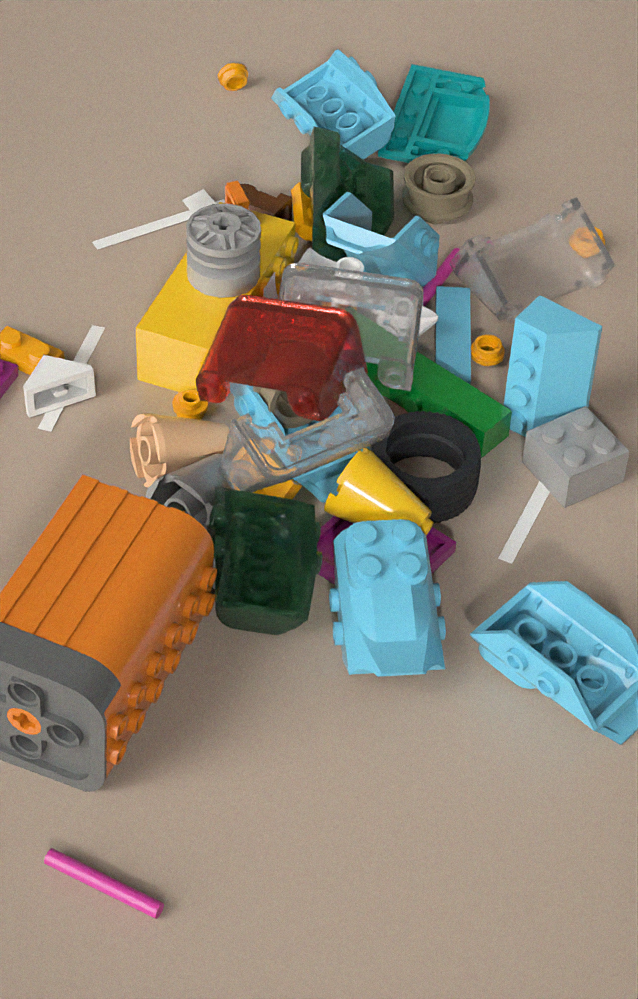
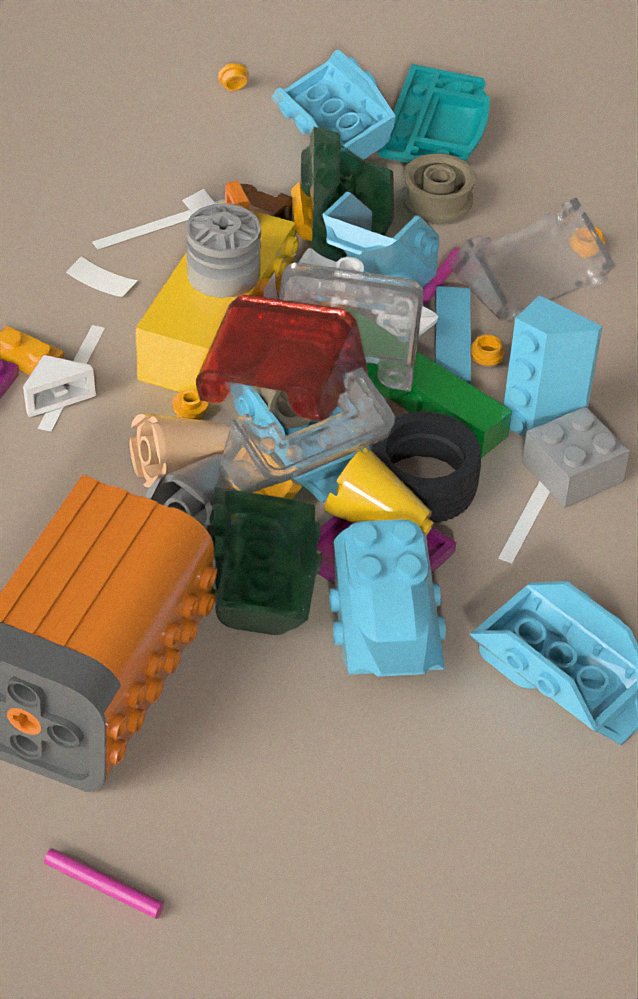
none -> white sticker [66,256,138,297]

